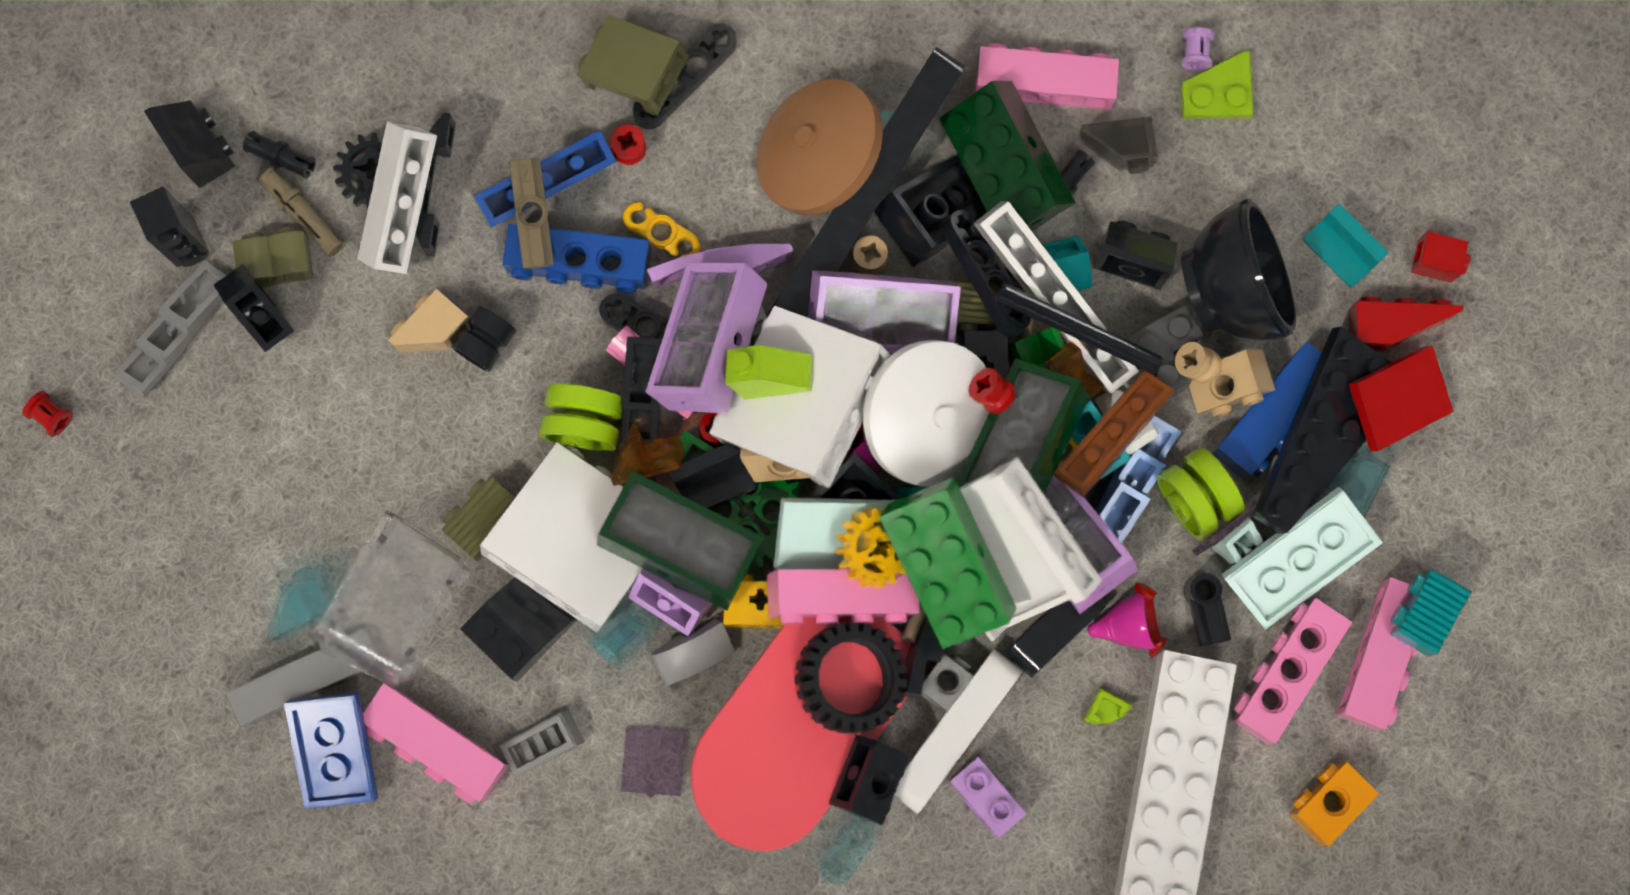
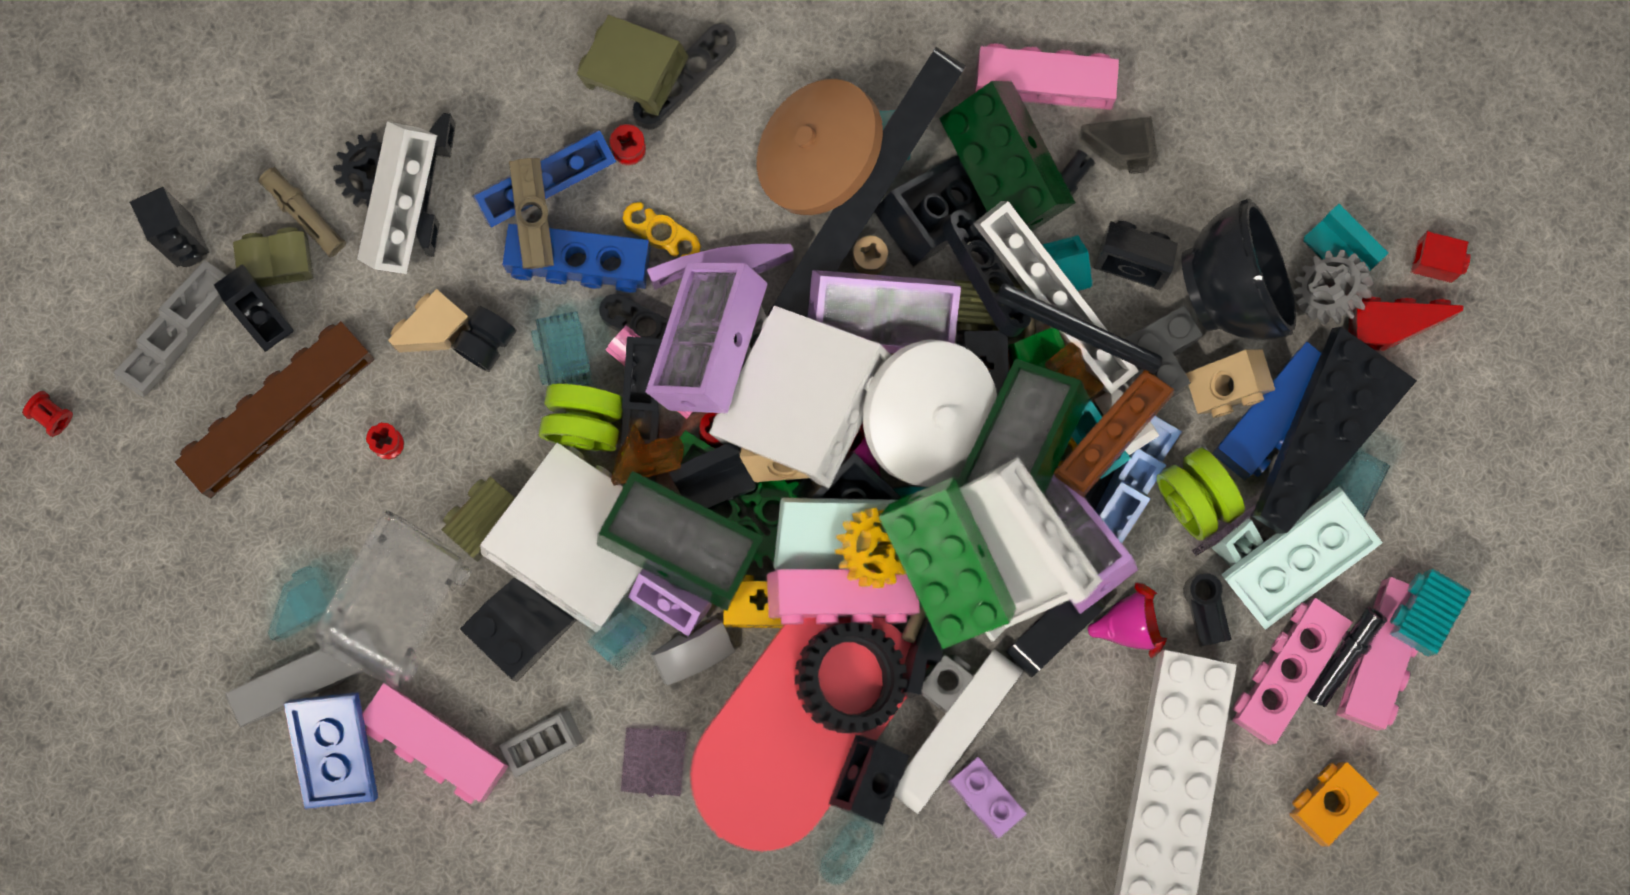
black slope [144,100,235,189] -> none
black pin [243,131,316,179] -> none
lime slope [725,345,813,400] -> none
red wheel [969,368,1016,414] -> none
lime tile [1083,688,1133,725] -> none
tan wheel [1175,342,1221,383] -> none
lime wing [1180,51,1253,119] -> none
lavender bush [1181,27,1214,71] -> none
red tile [1349,346,1453,451] -> none
none -> reddish brown brick [175,321,375,499]
none -> red bush [366,422,404,460]
none -> clear light blue brick [531,311,594,386]
none -> light grey gear [1294,250,1374,325]
none -> black pin [1307,606,1387,707]

